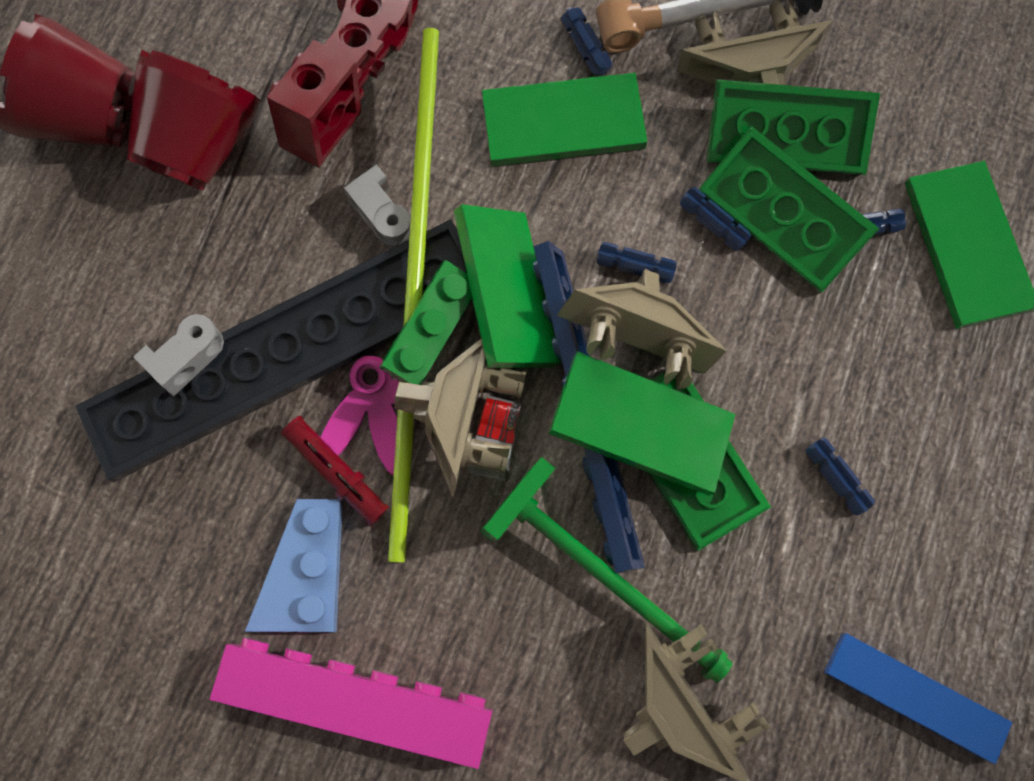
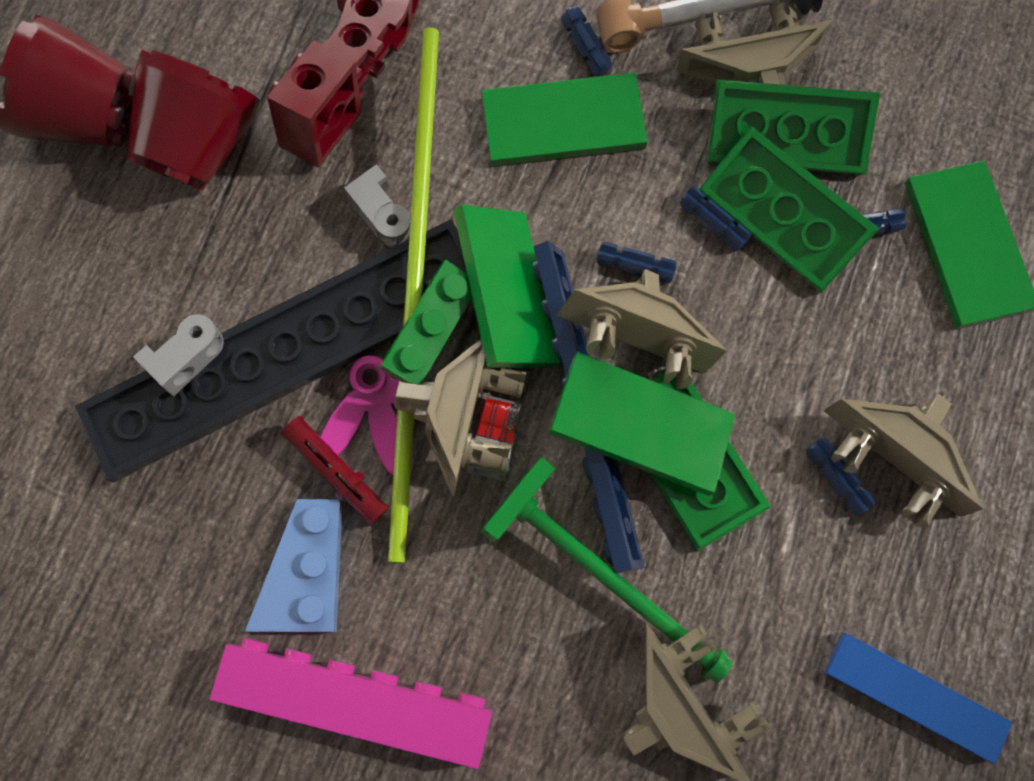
none -> dark tan connector [823,394,984,528]

